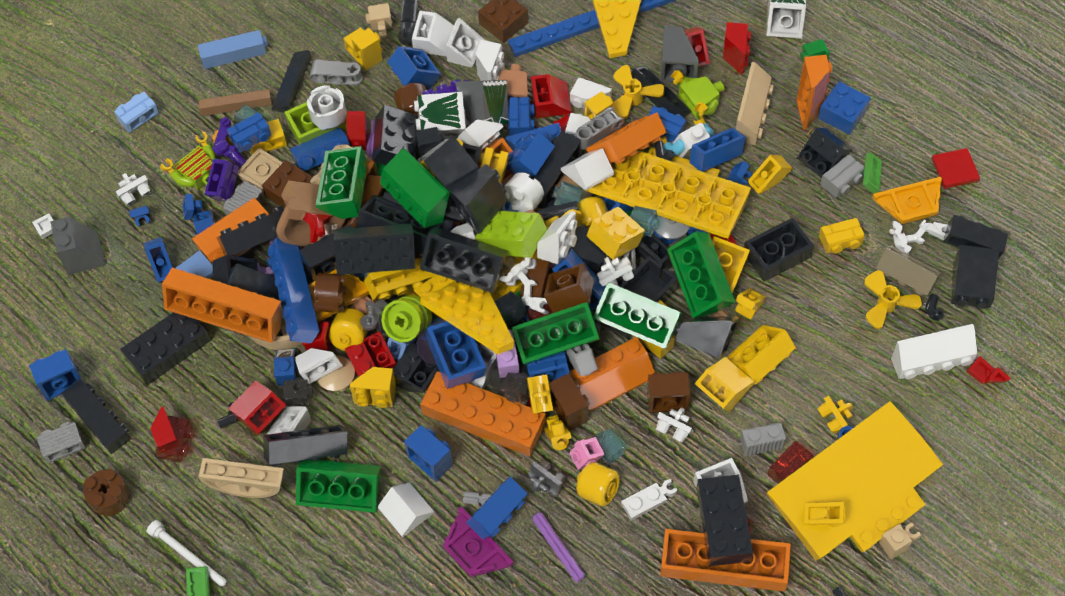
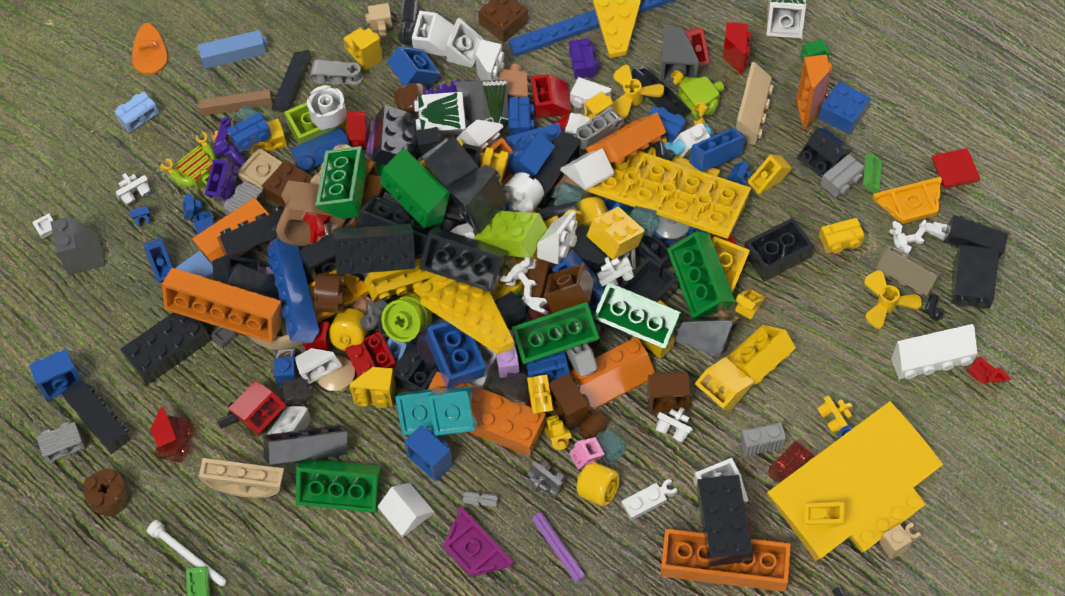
blue brick [466,476,528,540] -> none
none -> orange shield [132,23,168,75]
none -> dark grey tile [209,326,237,349]
none -> teal piece [395,386,479,436]
none -> dark purple brick [569,38,599,80]
none -> reddish brown brick [579,411,608,440]

